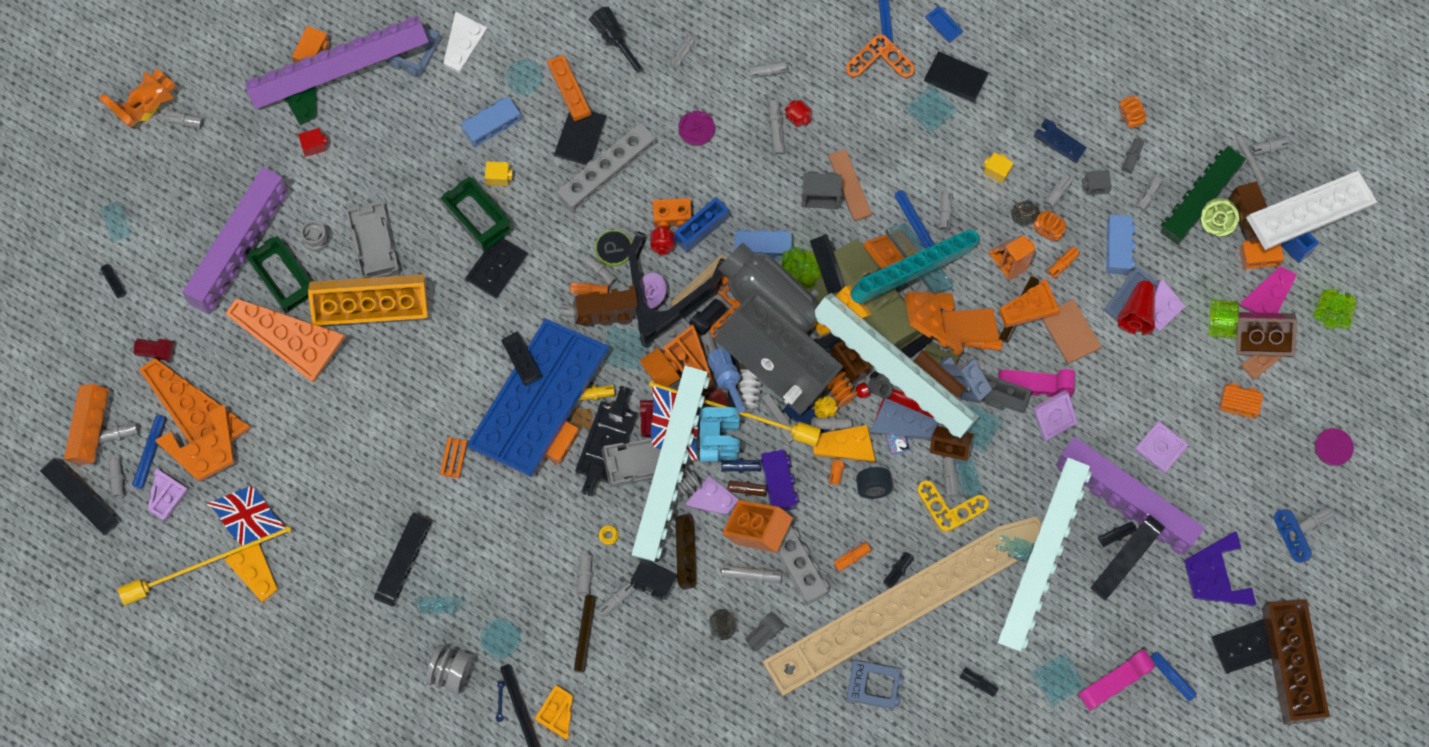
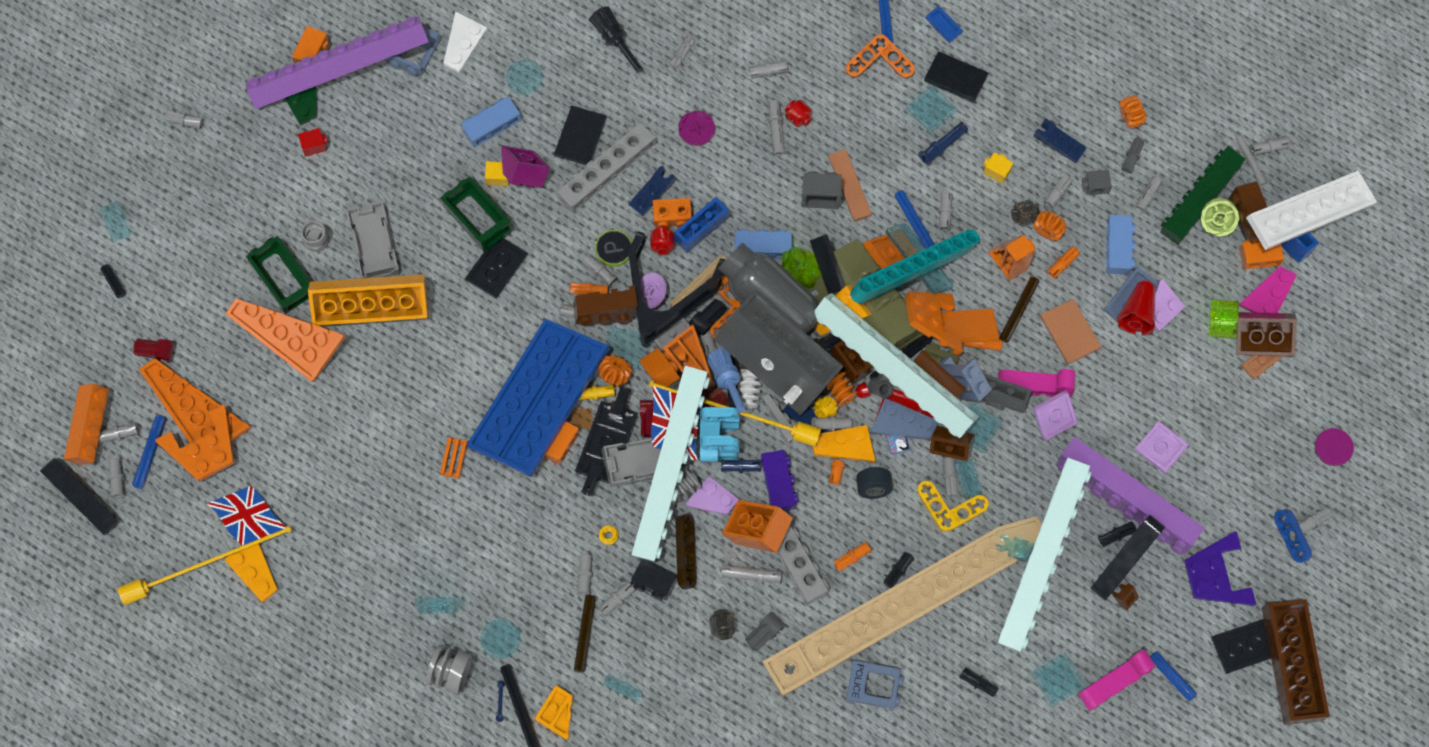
orange hips [99,68,176,128] -> none
lavender wing [147,469,188,522] -> none
medium lavender brick [182,167,288,315] -> none
black beam [374,512,432,607] -> none
black tile [501,331,542,386] -> none
orange tile [547,54,591,121] -> none
reddish brown axle [727,480,767,497] -> none
orange wing [999,279,1060,328] -> none
orange brick [1218,383,1263,419] -> none
clear neon green brick [1313,289,1357,330] -> none
none -> magenta slope [501,145,550,188]
none -> orange gear [598,354,632,387]
none -> clear light blue axle [604,675,642,701]
none -> dark blue plate [628,166,676,217]
none -> dark blue pin [918,122,968,166]
none -> reddish brown tile [1112,583,1139,611]

